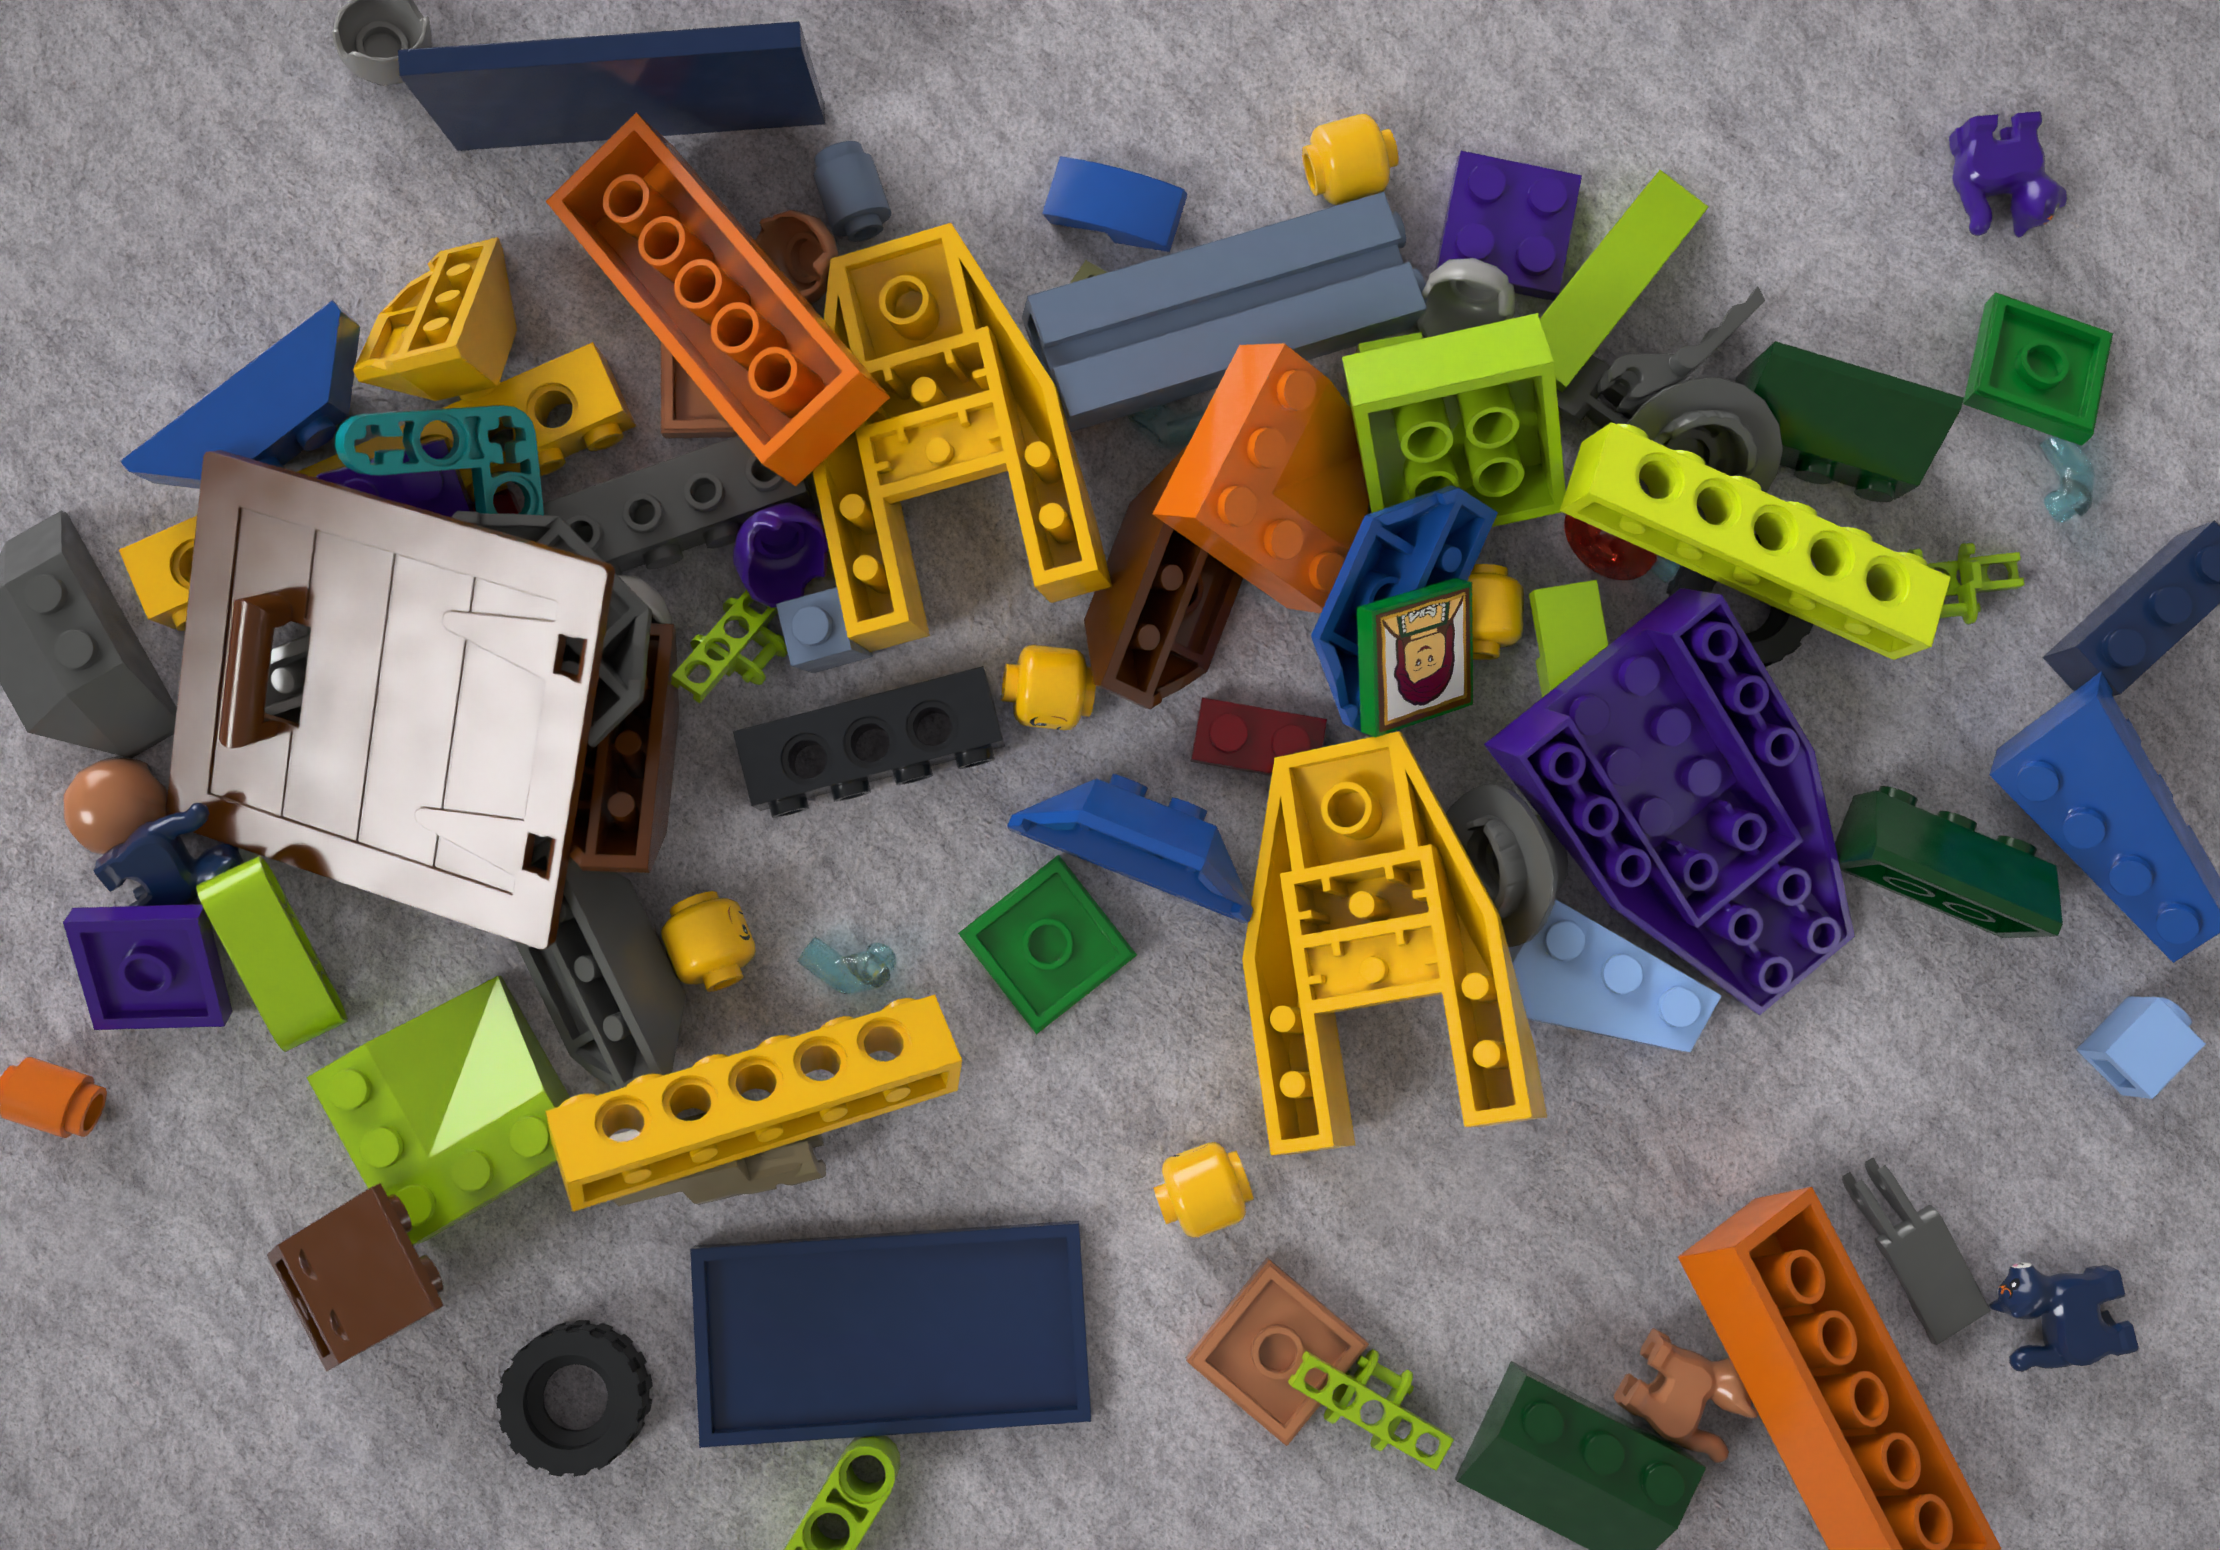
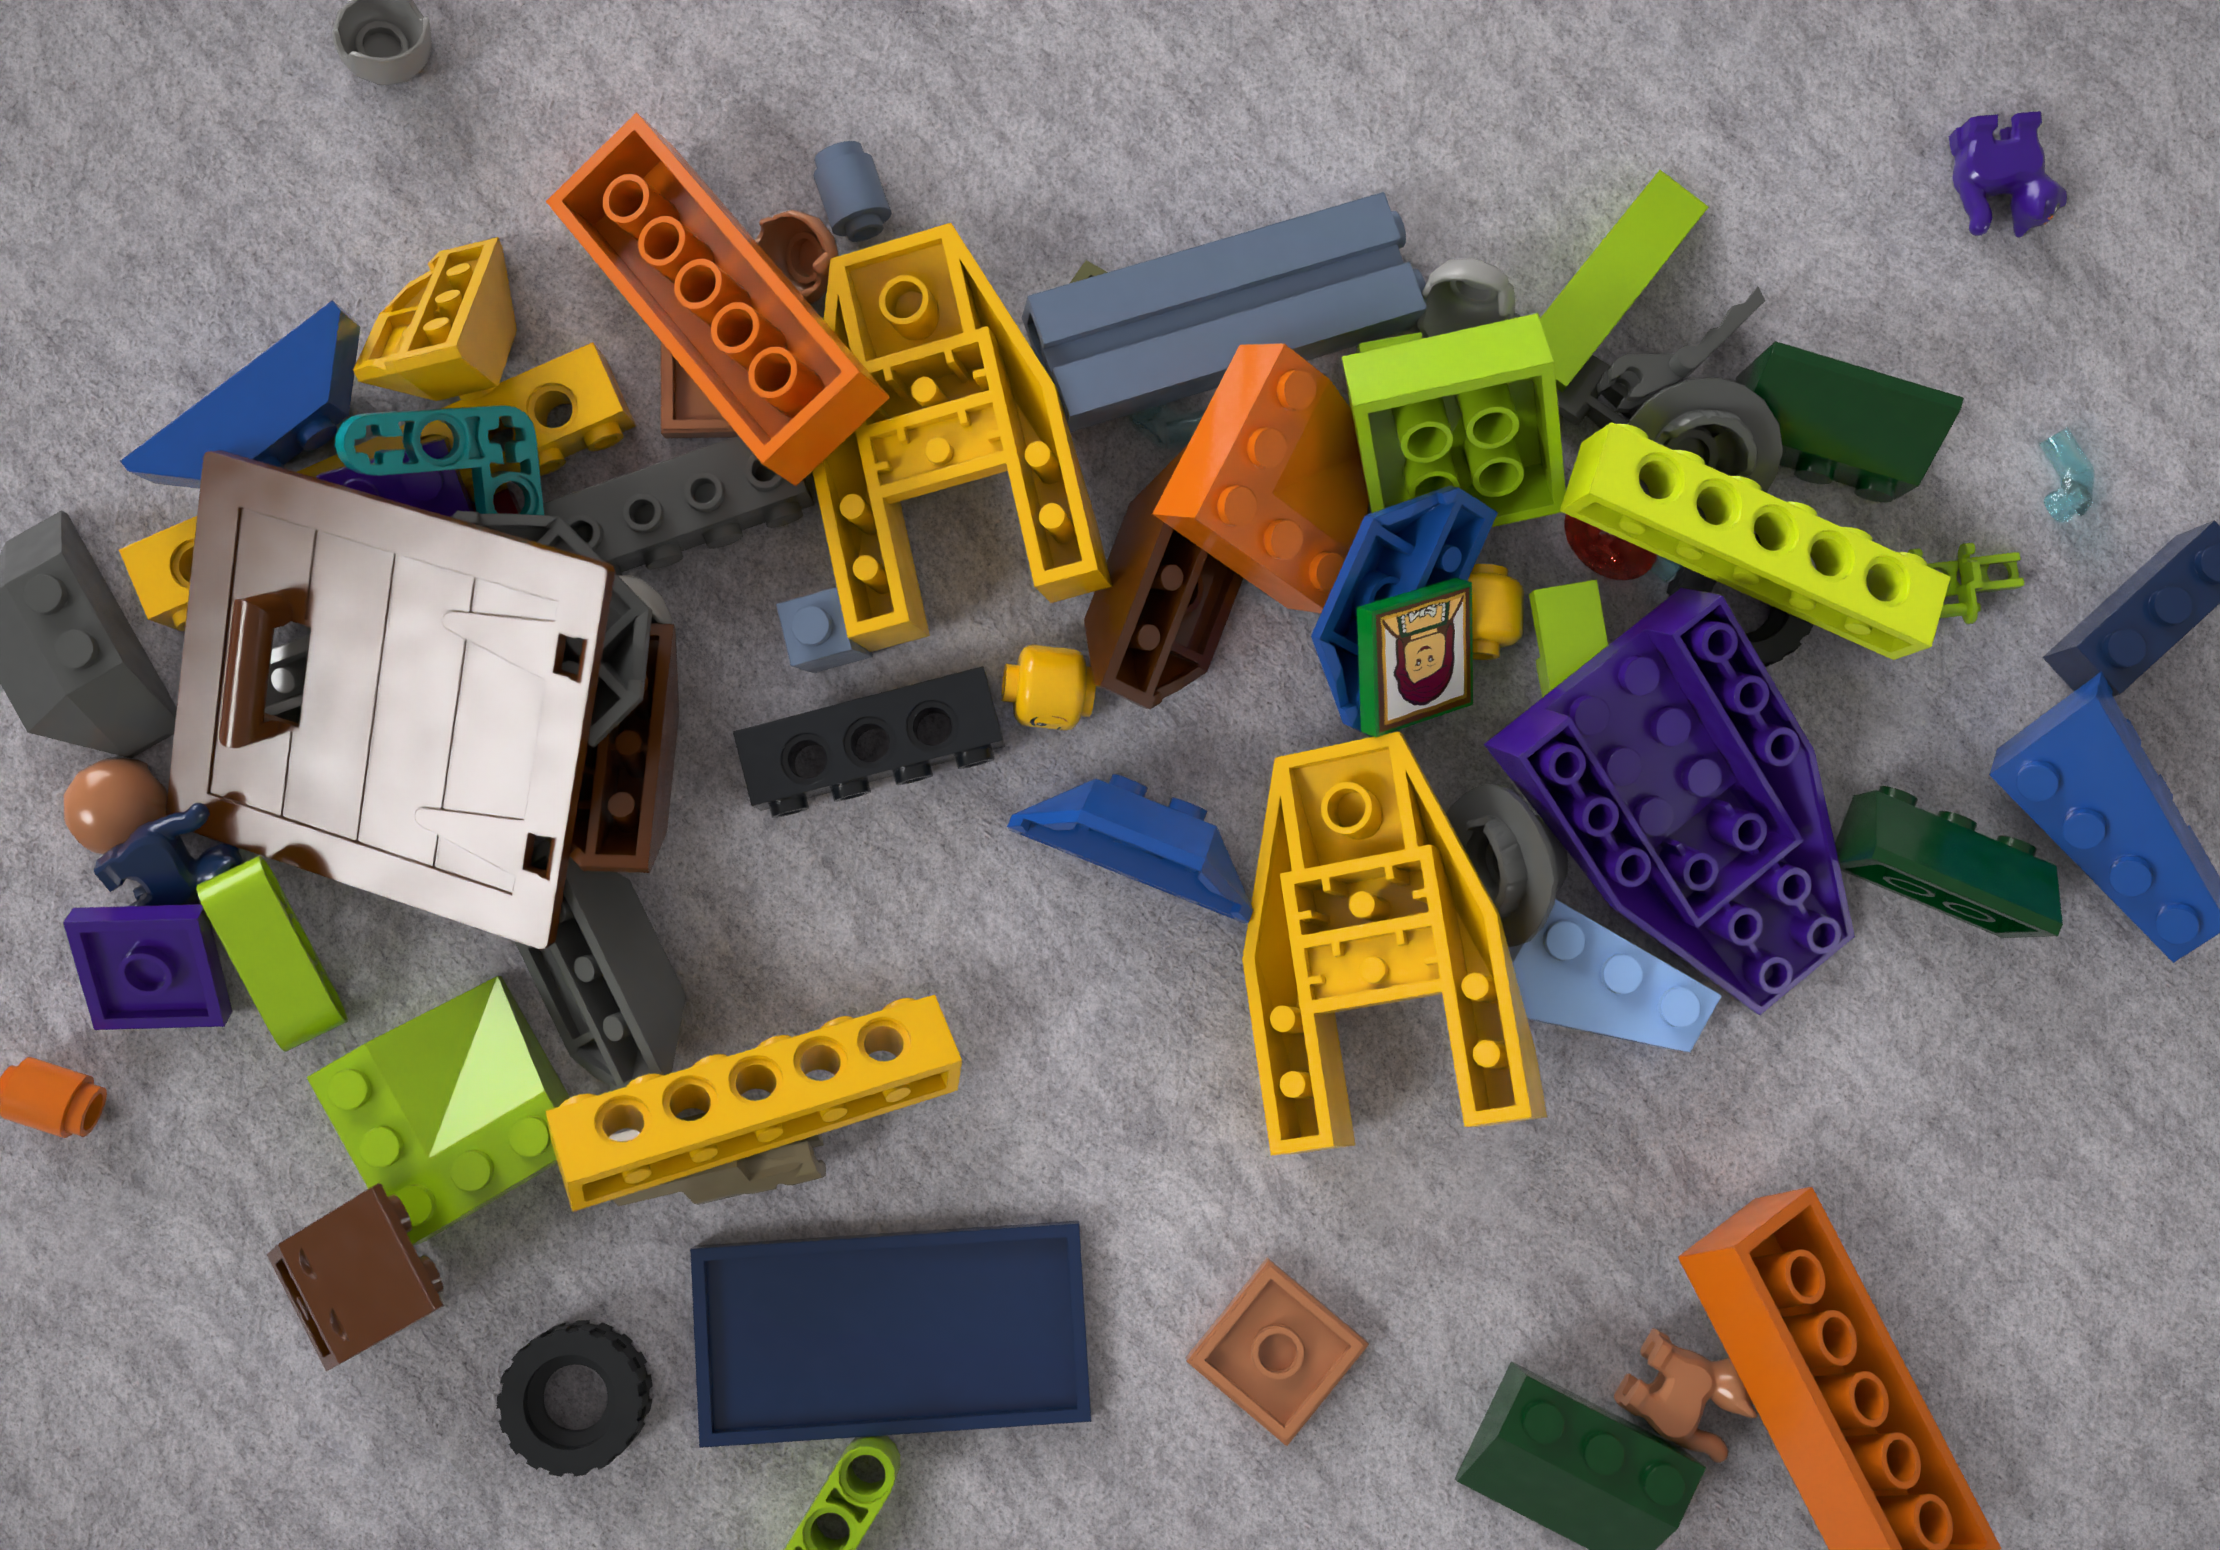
dark blue tile [398,21,826,151] -> none
yellow head [661,891,756,992] -> none
lime piece [671,590,788,704] -> none
dark purple hair [733,503,829,608] -> none
clear light blue arm [797,937,897,994] -> none
green tile [958,855,1137,1035] -> none
blue slope [1042,156,1188,252] -> none
yellow head [1153,1142,1254,1238] -> none
dark red plate [1190,697,1327,776] -> none
lime piece [1288,1349,1454,1471] -> none
yellow head [1302,114,1399,205] -> none
dark purple plate [1435,151,1582,301] -> none
dark grey arm [1842,1157,1991,1345] -> none
green tile [1963,292,2113,446] -> none
dark blue animal [1989,1262,2139,1372] -> none
light blue brick [2076,996,2205,1099] -> none

